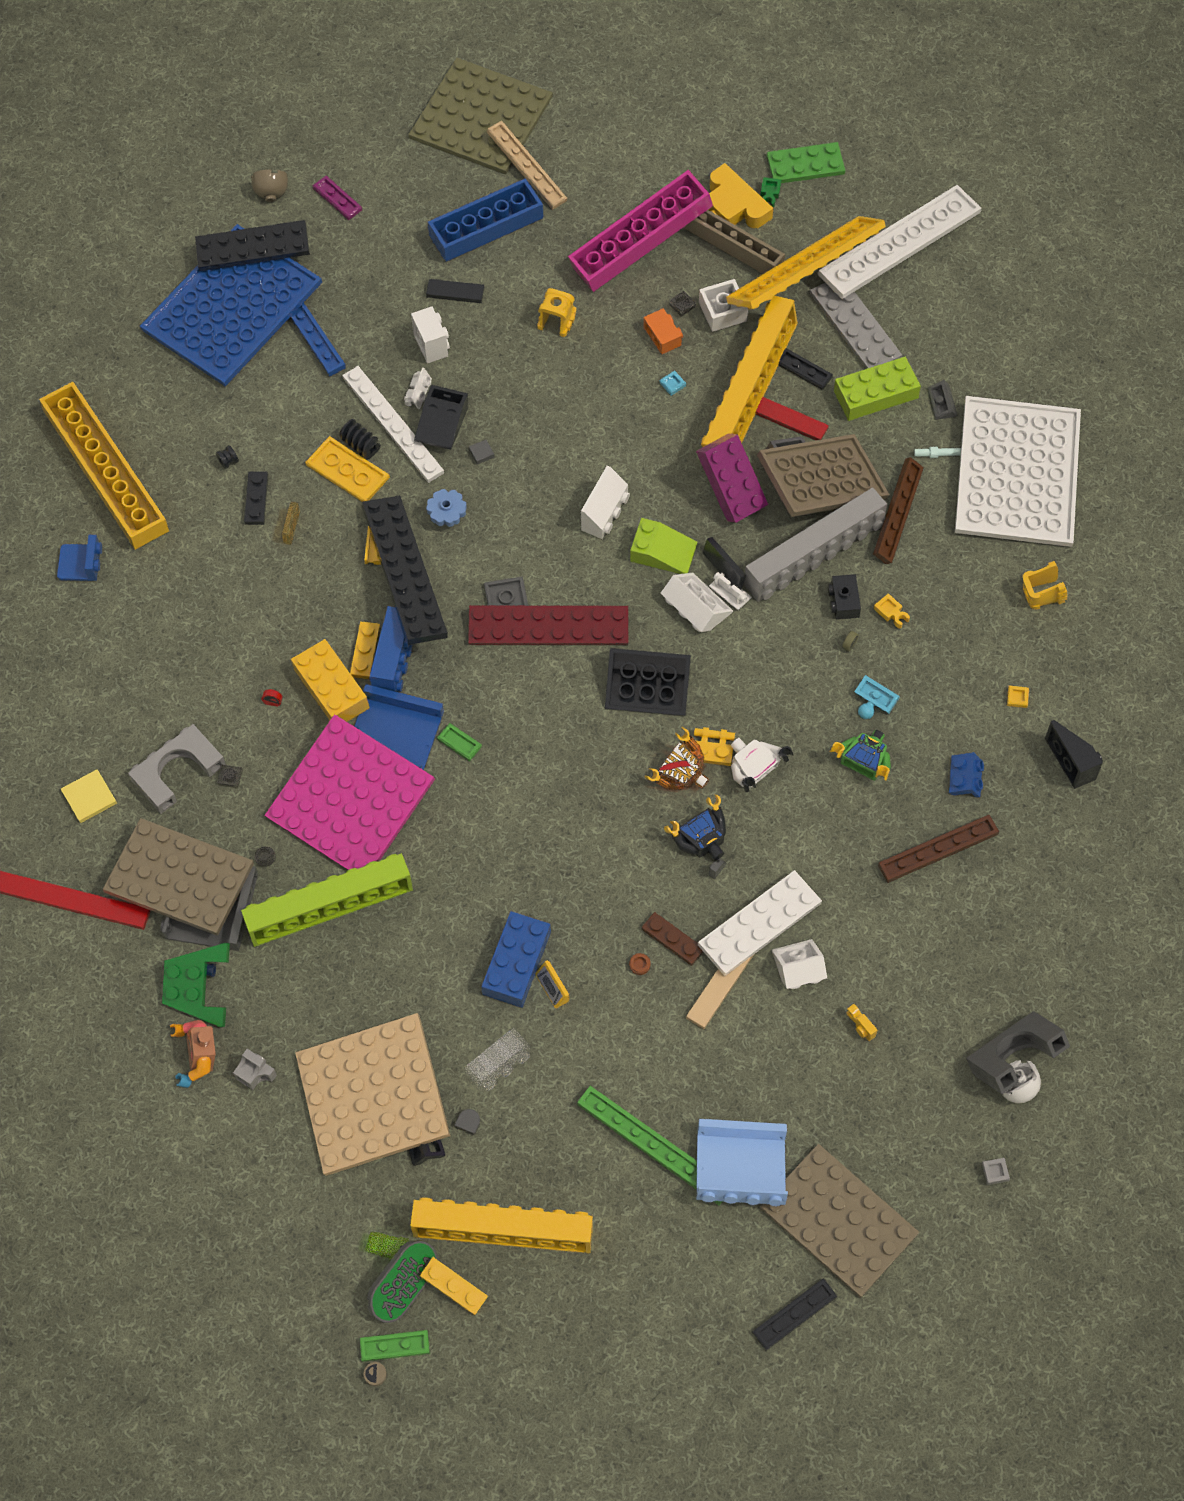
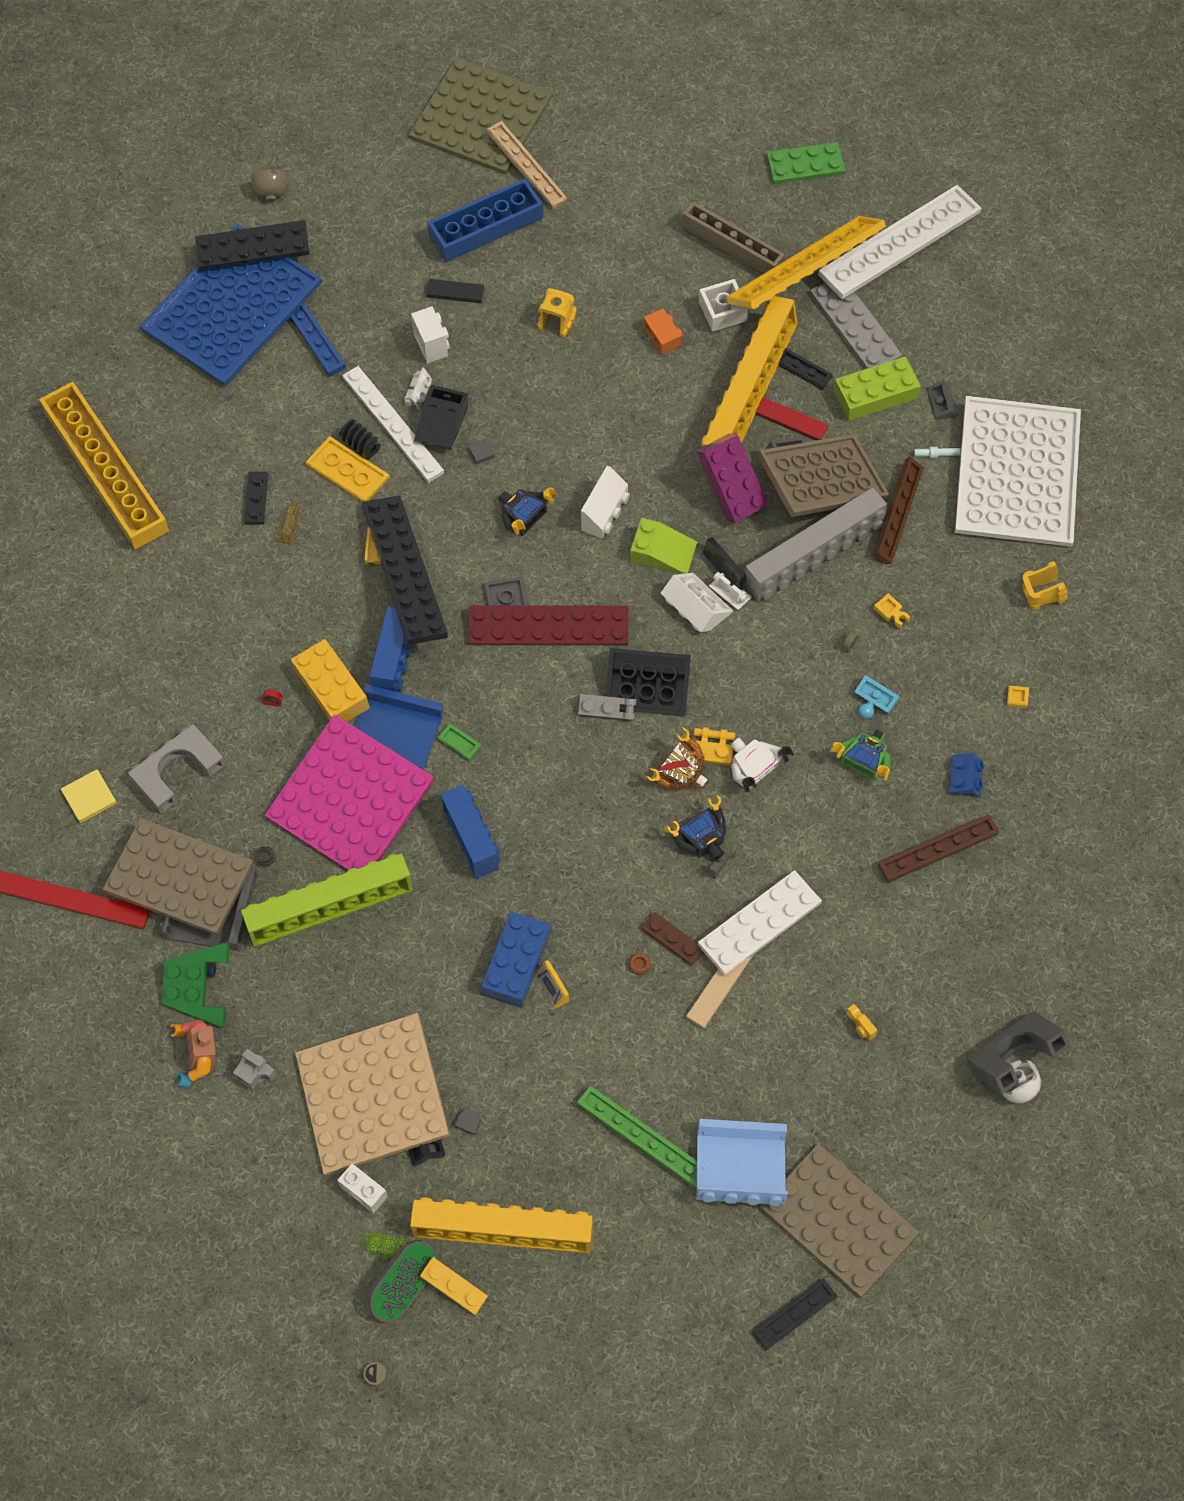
blue bracket [57,535,102,581] -> none
black wheel [216,445,239,469] -> none
clear smoke plate [217,764,243,788] -> none
magenta tile [312,176,362,220] -> none
yellow plate [350,621,380,679] -> none
bright green tile [360,1330,430,1362] -> none
medium blue plant [427,489,467,527] -> none
clear brick [464,1027,531,1093] -> none
dark pink brick [568,170,713,292] -> none
medium azure tile [660,371,686,396] -> none
clear smoke plate [669,291,696,317] -> none
yellow brick [708,163,773,229] -> none
green plate [760,177,781,208] -> none
white slope [772,939,827,989] -> none
black brick [828,574,861,620] -> none
light grey plate [982,1158,1010,1185] -> none
black slope [1045,720,1103,789] -> none
none -> white brick [338,1164,388,1214]
none -> blue brick [441,784,500,879]
none -> torso [499,488,557,536]
none -> light grey plate [578,694,637,720]

